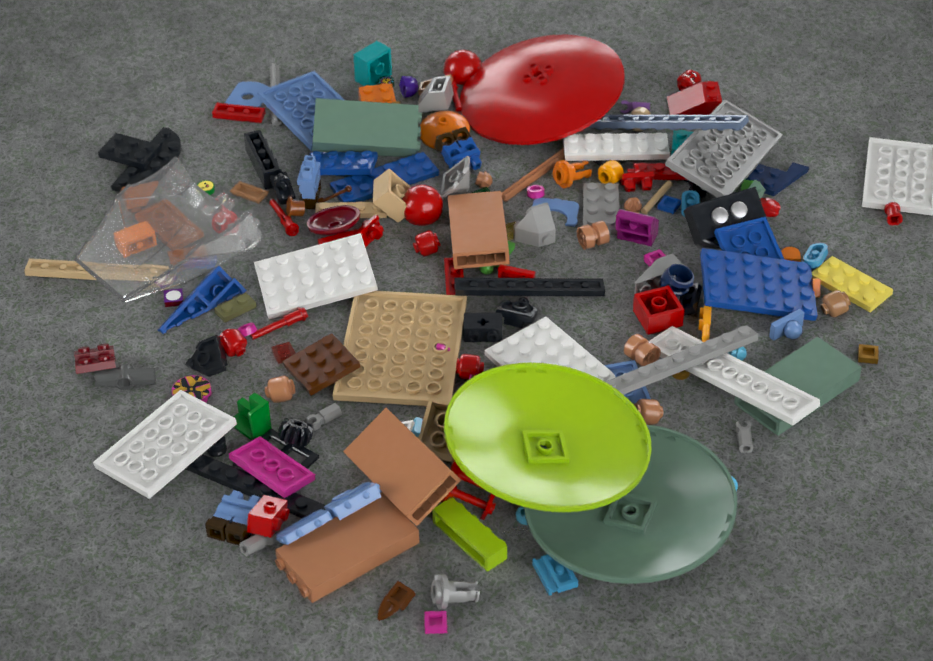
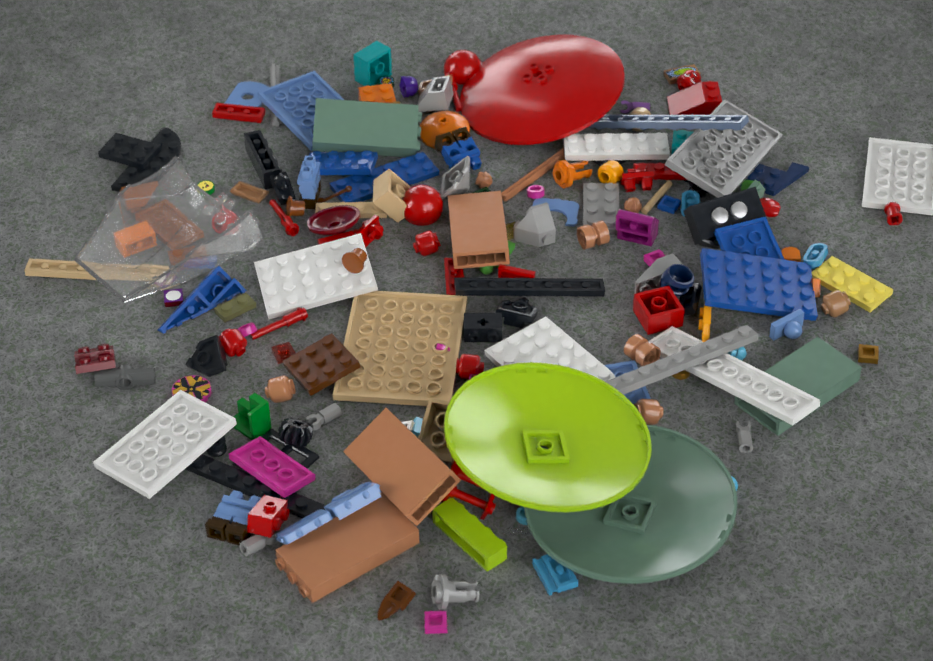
none -> dark orange piece [342,248,367,274]
none -> tile [663,64,701,84]

